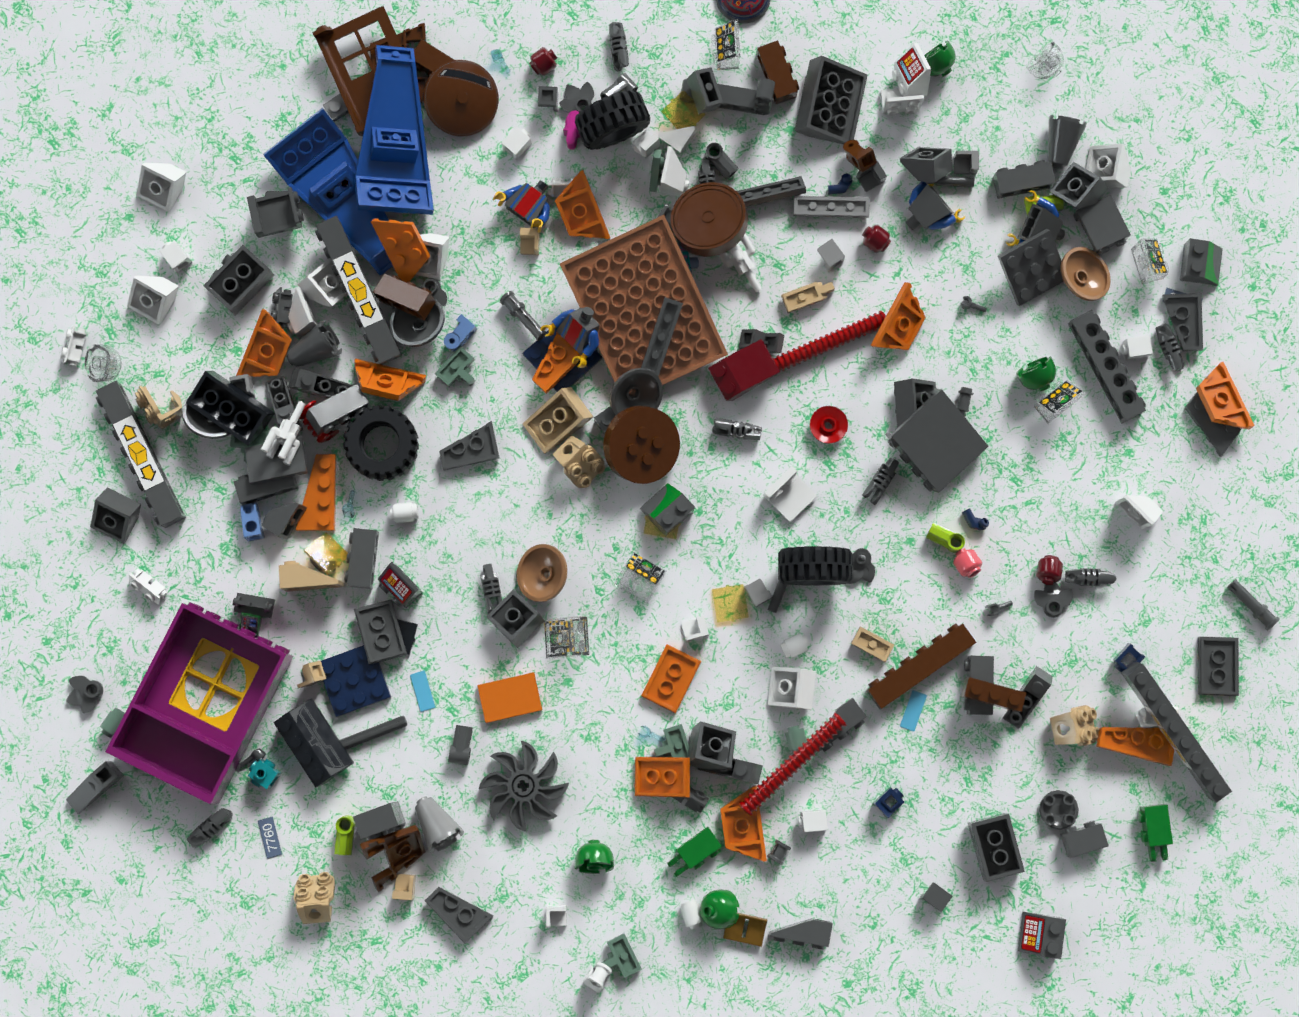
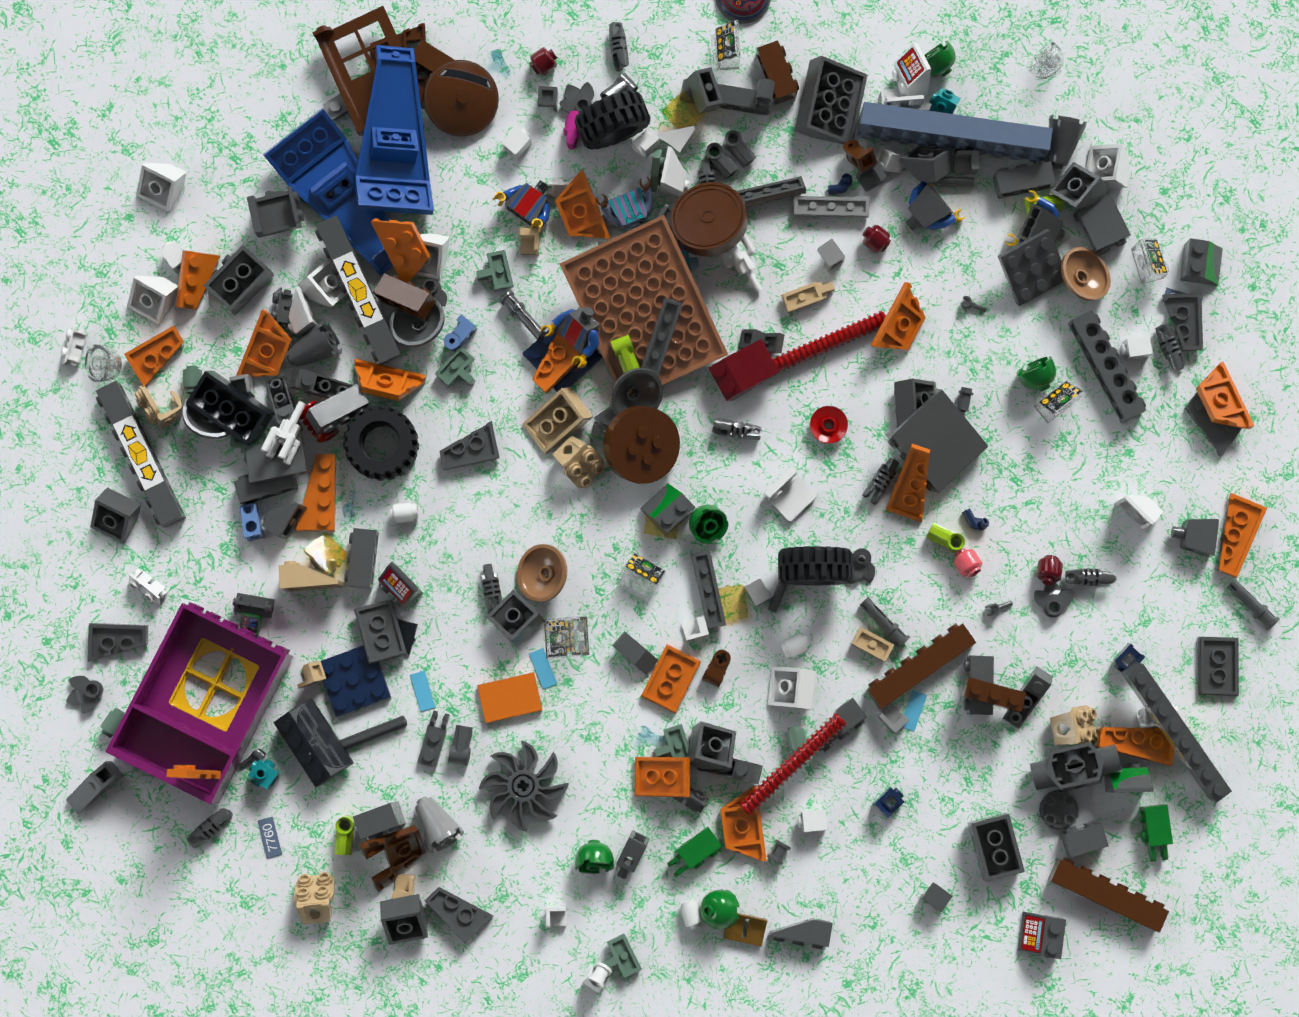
none -> dark grey wing [88,623,149,662]
none -> orange wing [124,325,185,387]
none -> orange wing [166,765,221,779]
none -> orange wing [175,250,220,310]
none -> sand green brick [183,366,202,394]
none -> dark grey brick [380,894,428,945]
none -> dark grey hinge [417,710,450,768]
none -> sand green hinge [476,250,514,291]
none -> medium azure sticker [529,648,557,689]
none -> torso [595,177,653,230]
none -> lime piece [611,335,639,373]
none -> dark grey slope [612,631,658,675]
none -> dark grey torso [616,830,650,879]
none -> green cylinder [689,504,729,544]
none -> dark grey plate [691,550,726,629]
none -> reddish brown piece [701,650,731,688]
none -> dark grey piece [723,130,756,168]
none -> sand blue brick [857,102,1053,163]
none -> dark grey pin [860,597,910,649]
none -> white panel [876,145,906,173]
none -> light grey panel [877,704,909,734]
none -> orange wing [886,444,930,522]
none -> teal brick [929,88,961,114]
none -> dark grey brick [1030,742,1122,792]
none -> reddish brown brick [1048,857,1169,933]
none -> dark grey slope [1104,764,1154,793]
none -> dark grey torso [1171,519,1219,557]
none -> orange wing [1218,493,1267,578]

